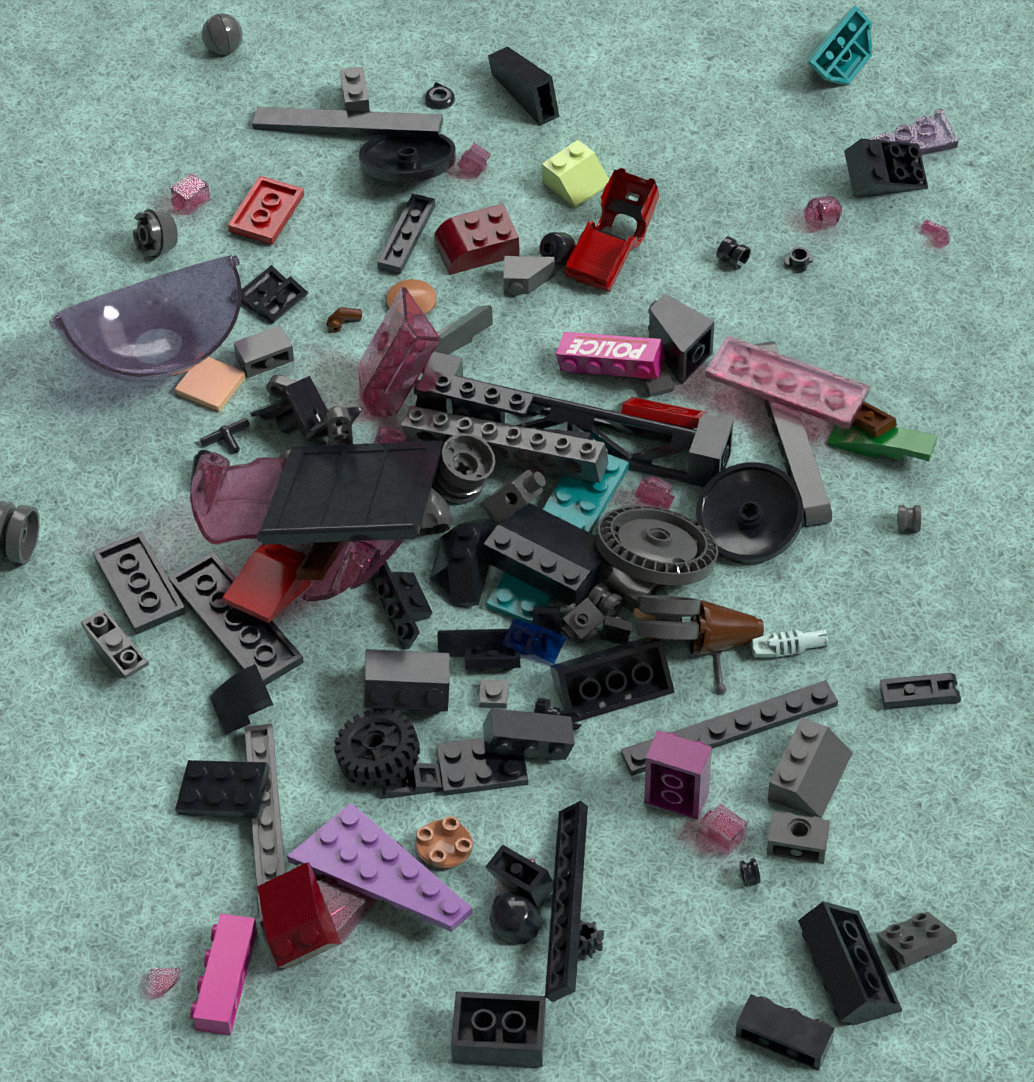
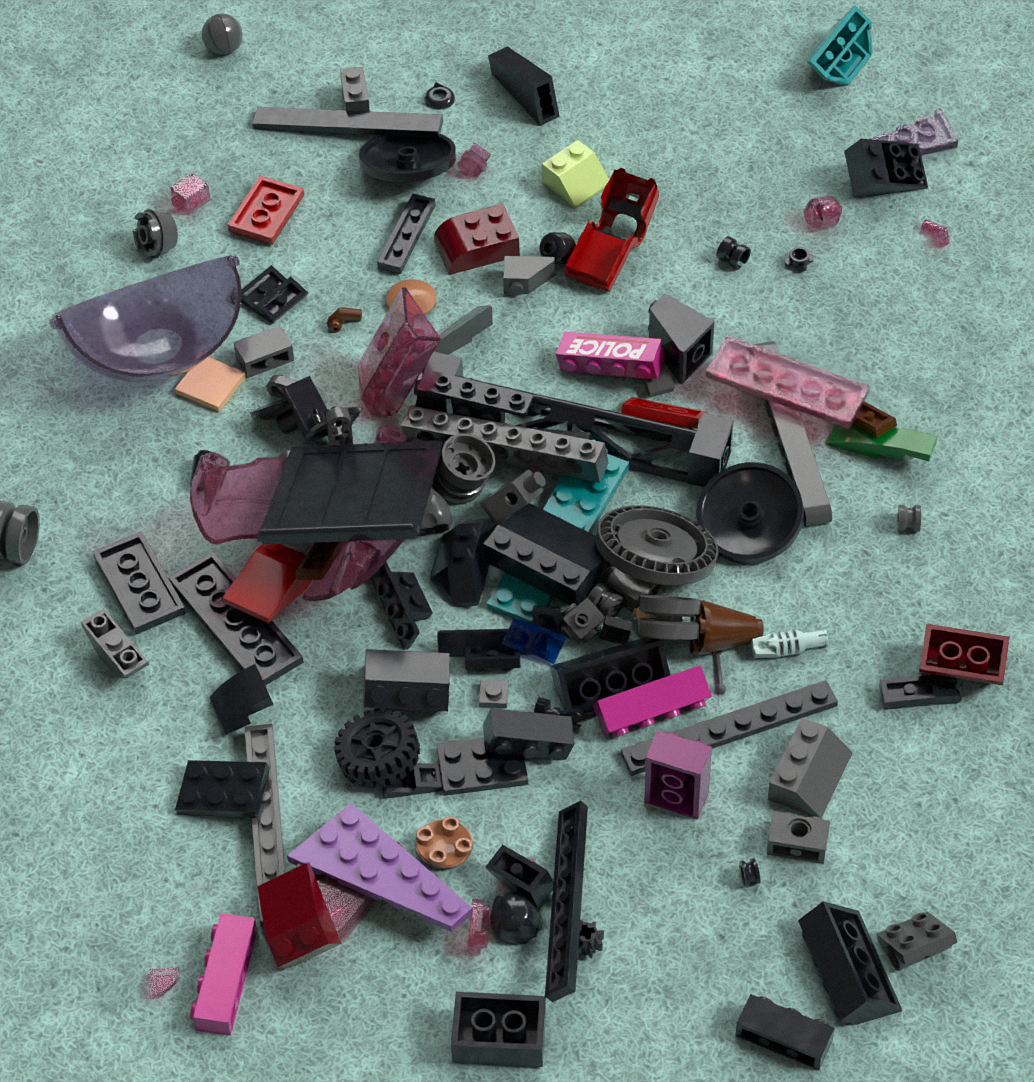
black piece [200,418,250,454] -> none
clear pink head [634,476,675,510] -> none
clear pink brick [701,803,748,855] -> none
none -> clear pink plate [468,898,490,954]
none -> dark pink brick [593,665,712,738]
none -> dark red slope [919,624,1010,685]

